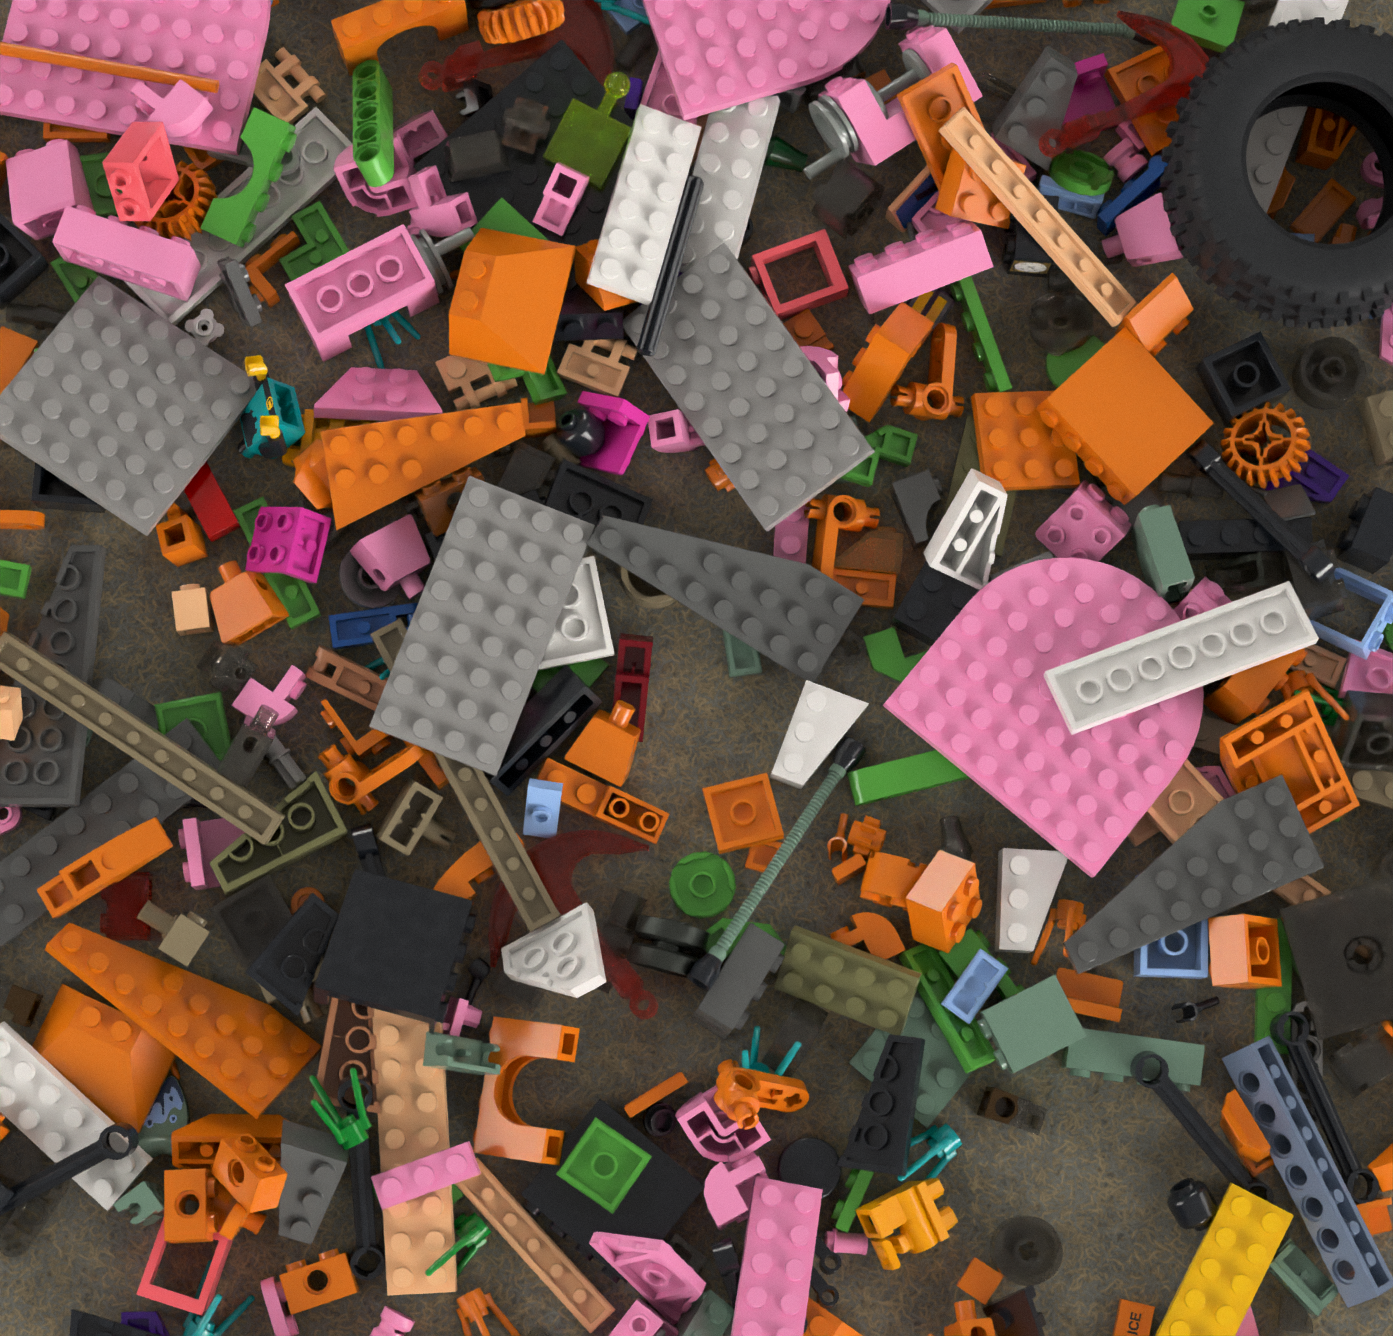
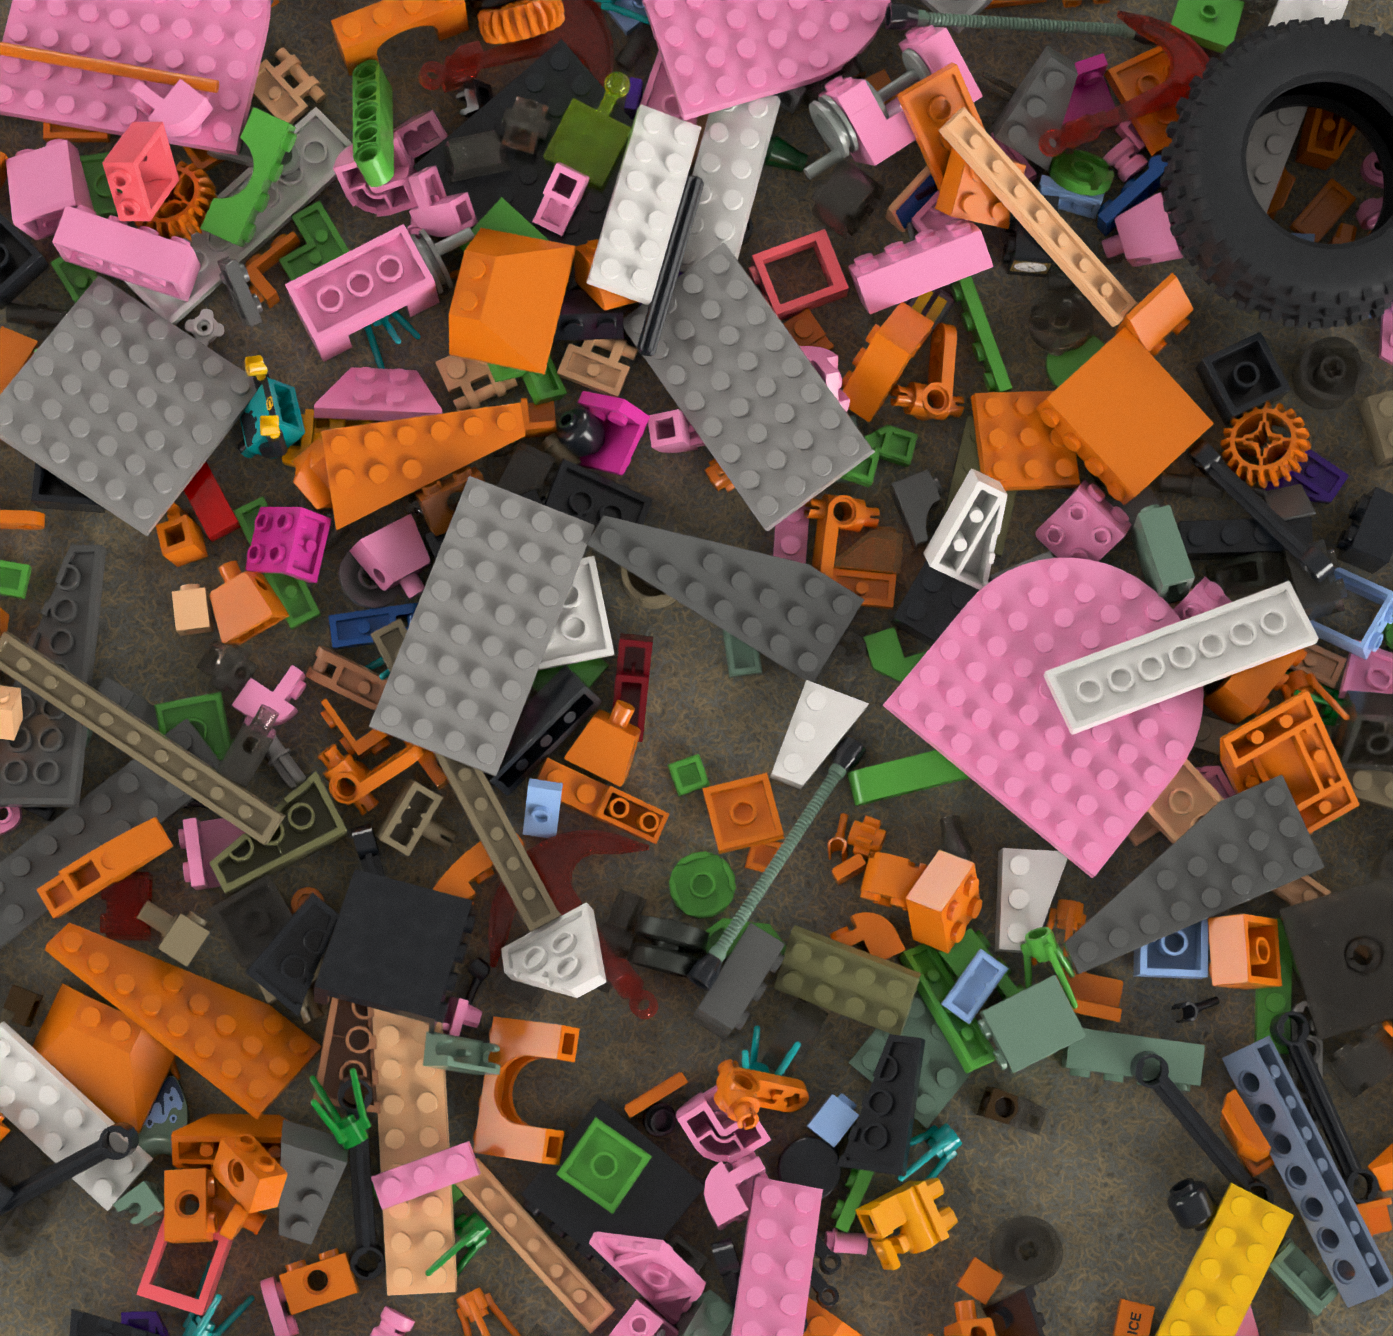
none -> bright green tile [667,754,710,797]
none -> light blue brick [806,1093,859,1148]
none -> bright green plant [1020,927,1078,1009]

